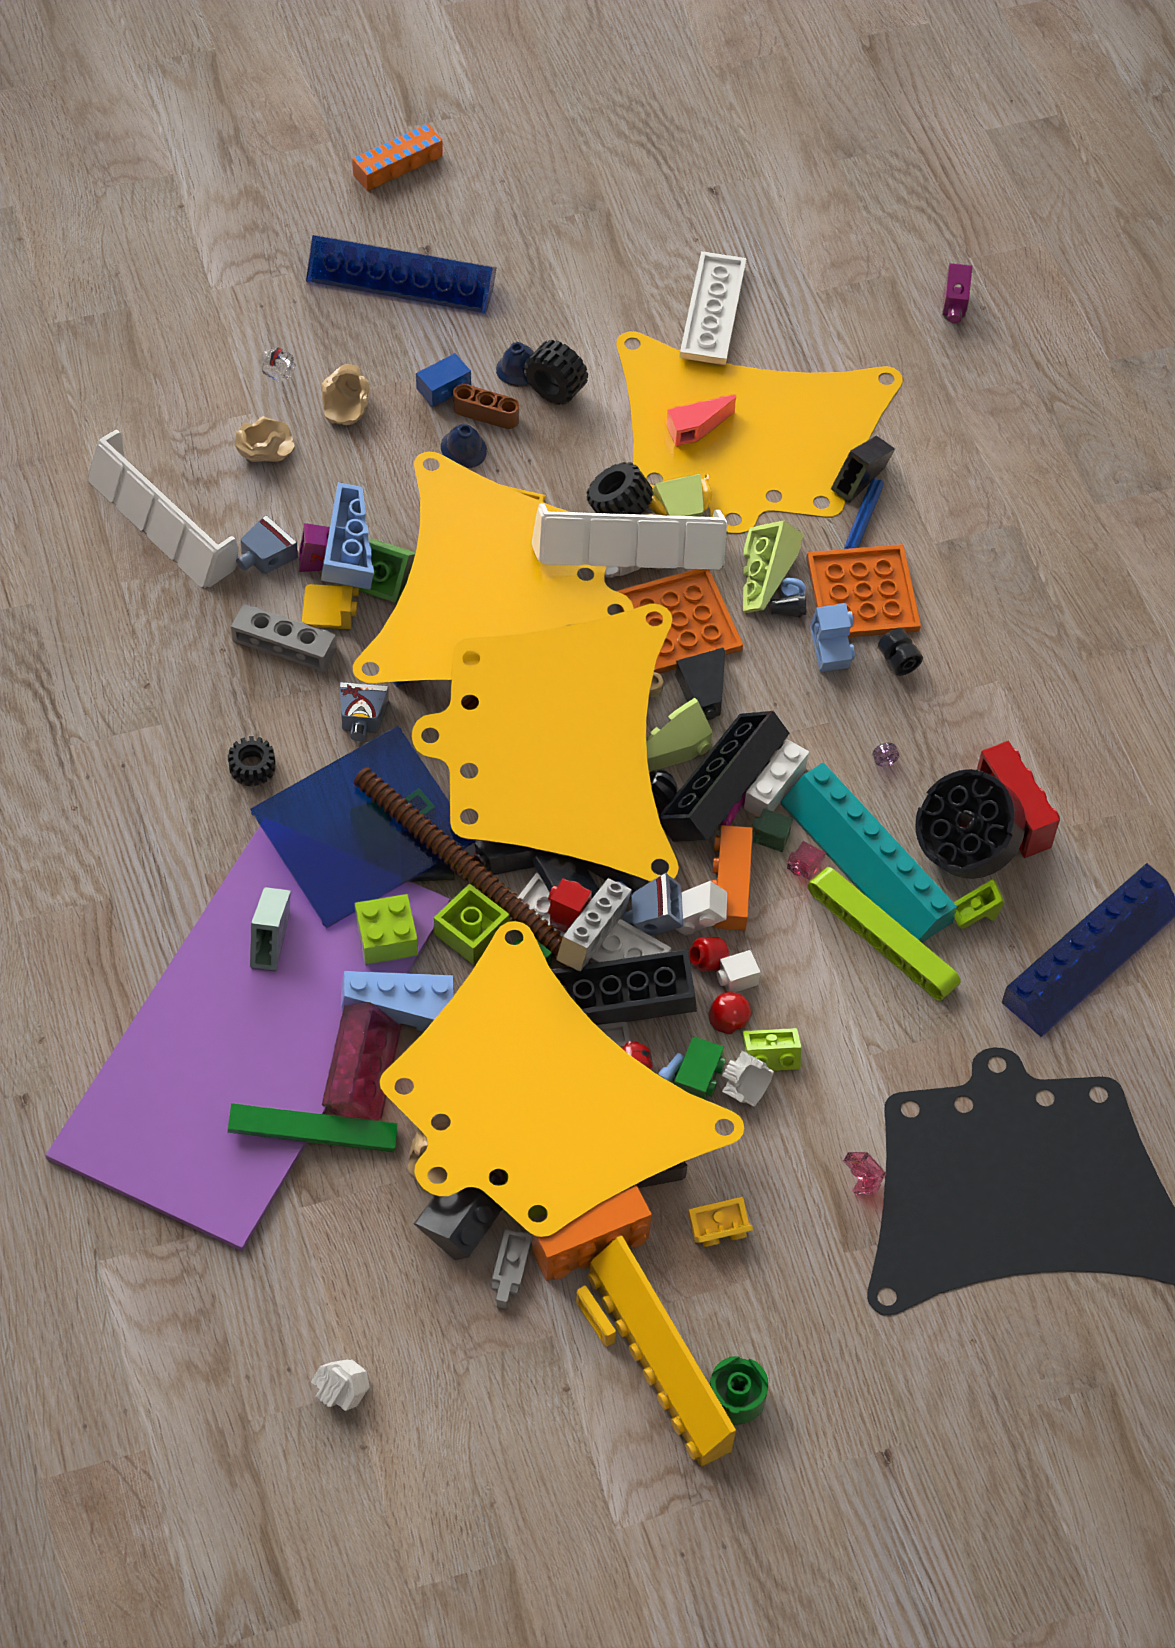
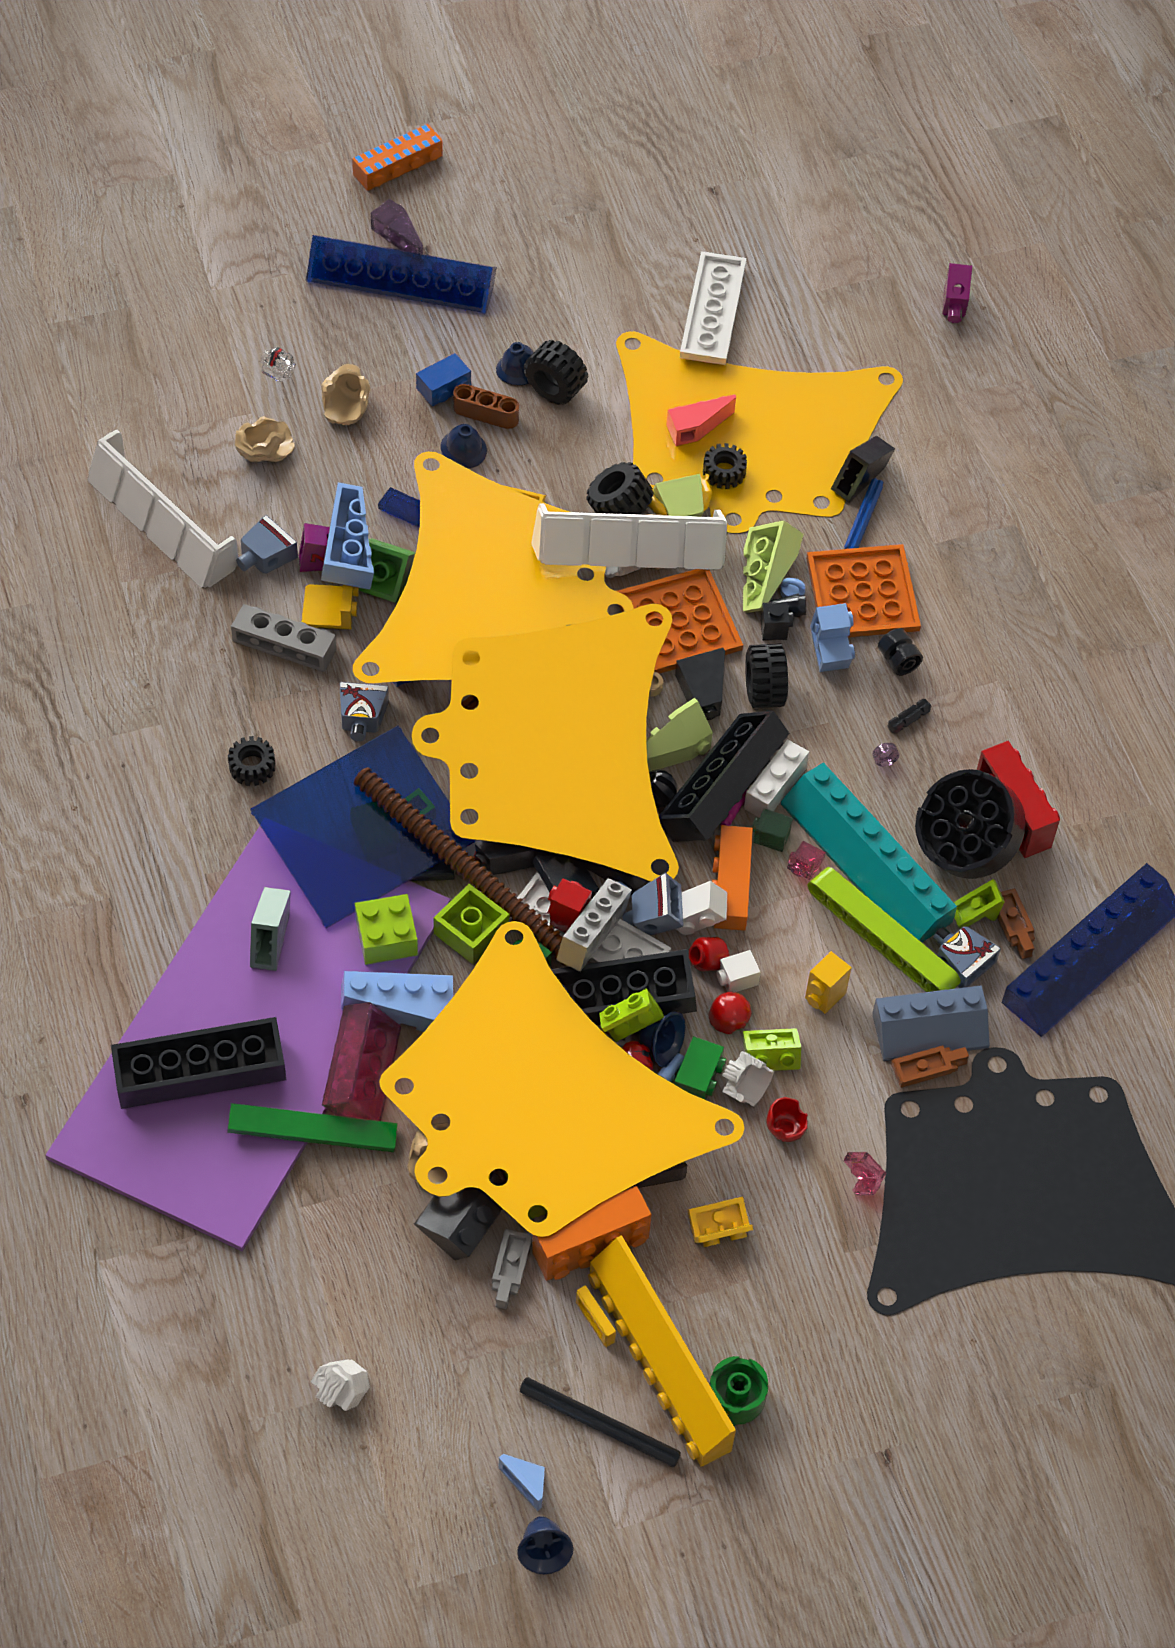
none -> black brick [111,1017,287,1109]
none -> clear purple slope [370,199,423,264]
none -> clear blue tile [378,487,420,528]
none -> light blue slope [499,1454,545,1511]
none -> dark blue hat [517,1516,574,1574]
none -> black axle [520,1377,681,1467]
none -> lime bracket [599,989,664,1042]
none -> dark blue hat [636,1011,686,1068]
none -> black tyre [703,443,747,489]
none -> black tyre [745,643,788,708]
none -> black brick [760,602,793,641]
none -> red hair [766,1097,808,1142]
none -> yellow brick [805,951,852,1014]
none -> sand blue slope [872,986,990,1061]
none -> black axle [887,699,932,734]
none -> dark orange hinge [891,1045,969,1088]
none -> torso [933,926,1001,988]
none -> dark orange hinge [997,888,1035,959]

